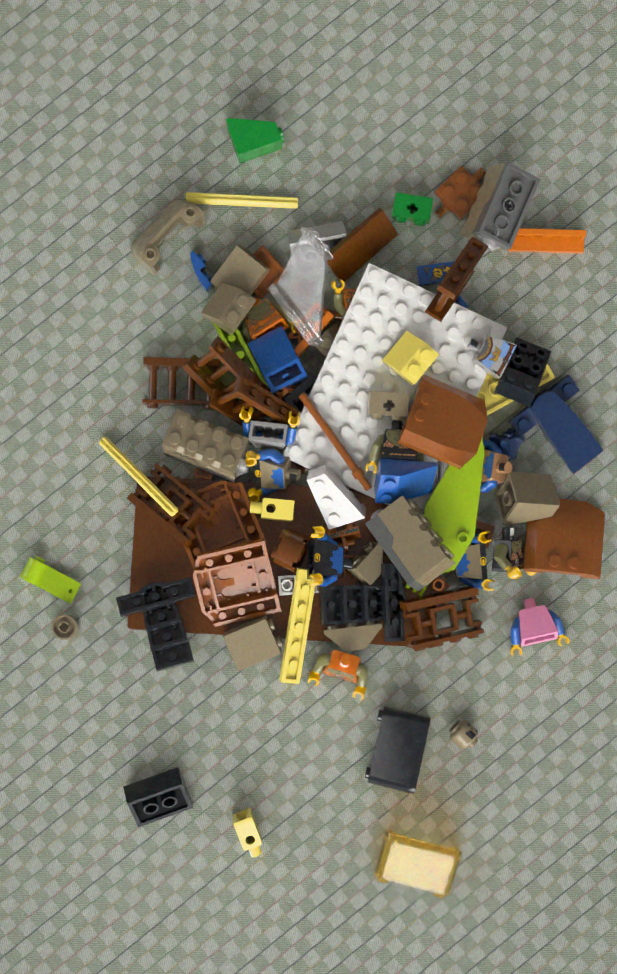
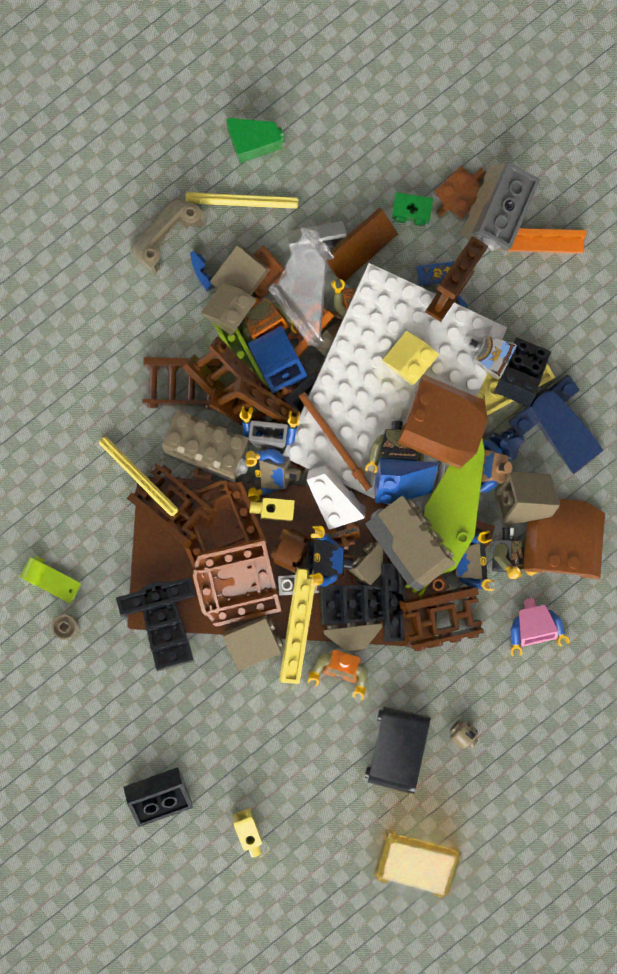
dark tan brick [366,391,409,421] -> none

